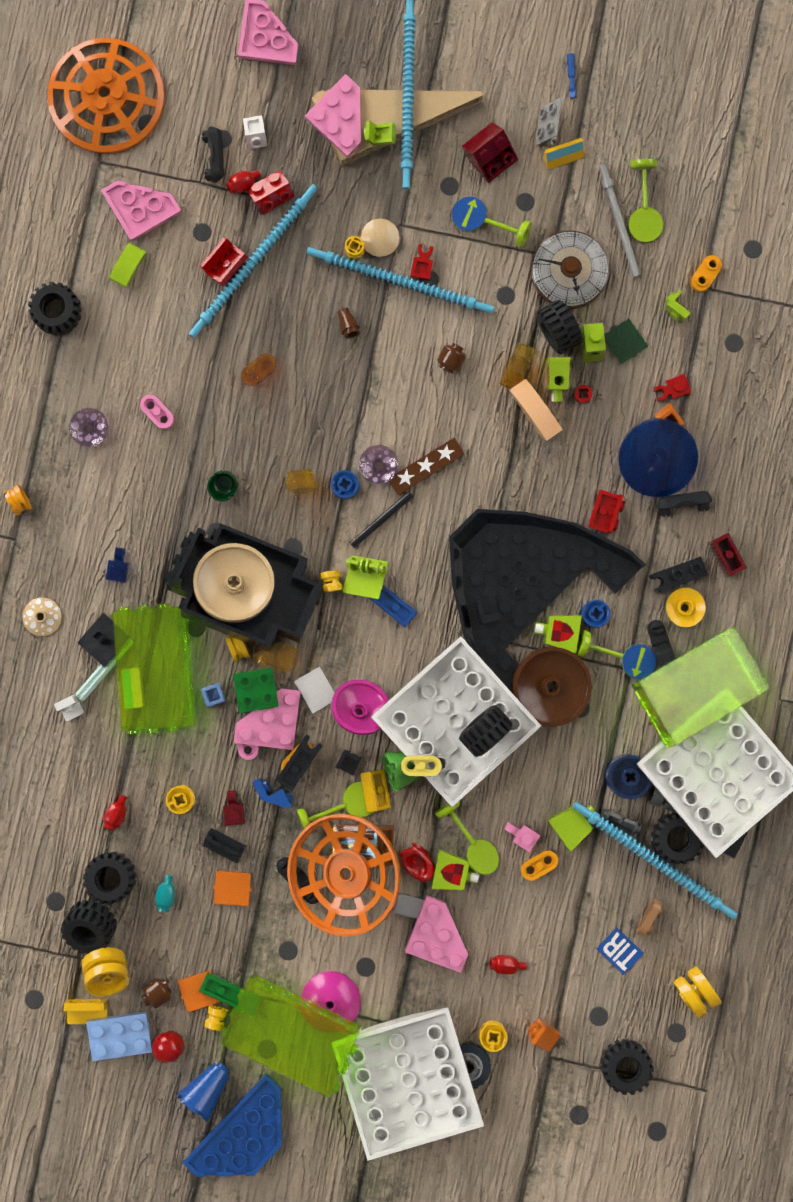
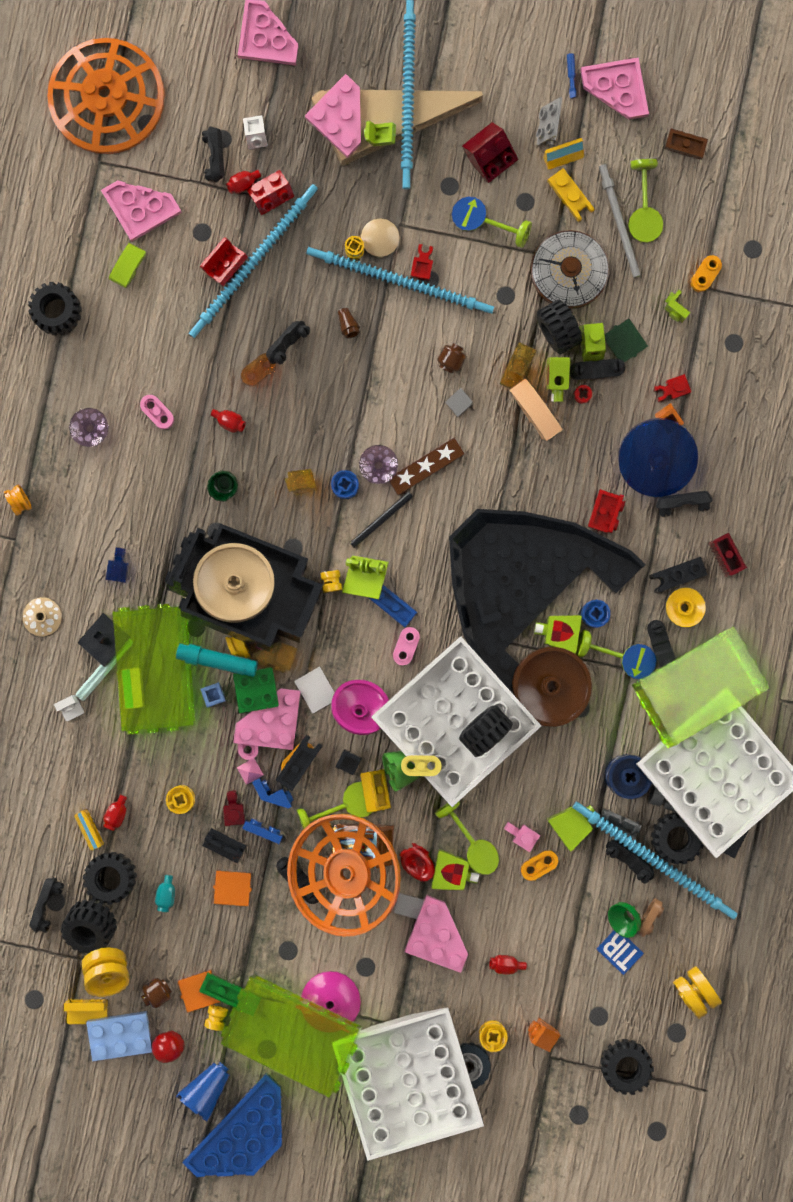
none -> black piece [29,878,64,933]
none -> yellow slope [74,809,104,851]
none -> teal piece [176,643,258,677]
none -> red plant [210,409,246,433]
none -> bright pink slope [237,758,264,785]
none -> blue plate [242,818,283,844]
none -> black piece [266,321,310,365]
none -> bright pink plate [393,627,420,665]
none -> light grey slope [445,388,473,417]
none -> yellow hinge [547,168,595,222]
none -> black piece [569,359,626,380]
none -> bright pink plate [580,58,649,120]
none -> black piece [606,839,654,884]
none -> green piece [608,902,641,938]
none -> reddish brown plate [664,128,708,160]

